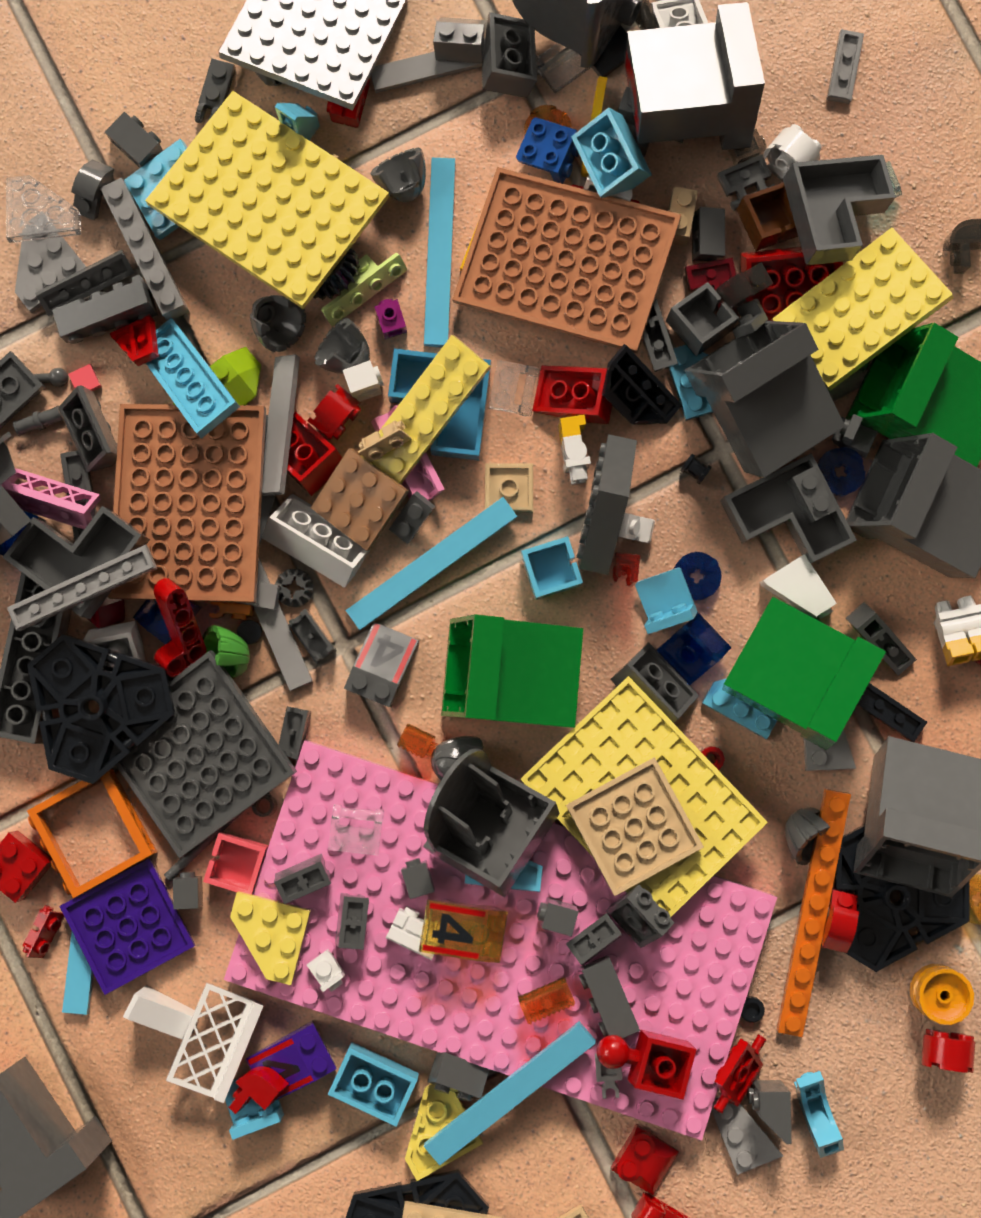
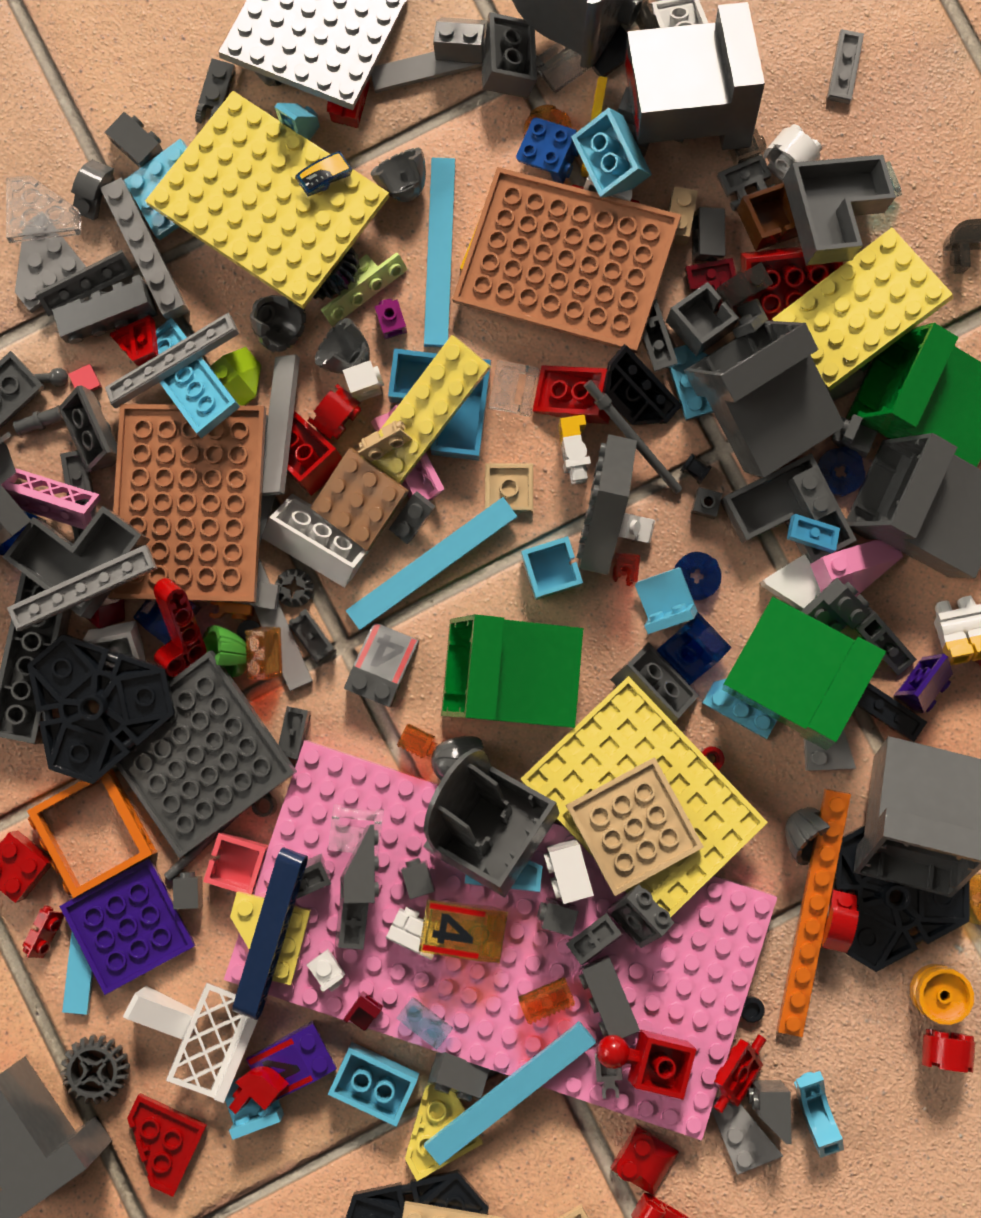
none -> dark grey gear [60,1034,130,1105]
none -> light grey tile [105,313,239,409]
none -> red plate [127,1093,207,1197]
none -> dark blue beam [232,847,308,1020]
none -> clear orange brick [245,626,282,680]
none -> slope [295,151,353,196]
none -> dark grey slope [340,824,379,903]
none -> dark red panel [343,991,383,1031]
none -> clear light blue plate [396,996,453,1050]
none -> white brick [543,839,594,904]
none -> dark grey bar [584,380,682,494]
none -> dark grey plate [691,487,723,519]
none -> dark azure plate [787,514,840,553]
none -> dark grey plate [801,578,871,632]
none -> bright pink wedge [810,539,903,597]
none -> dark purple slope [894,654,953,713]

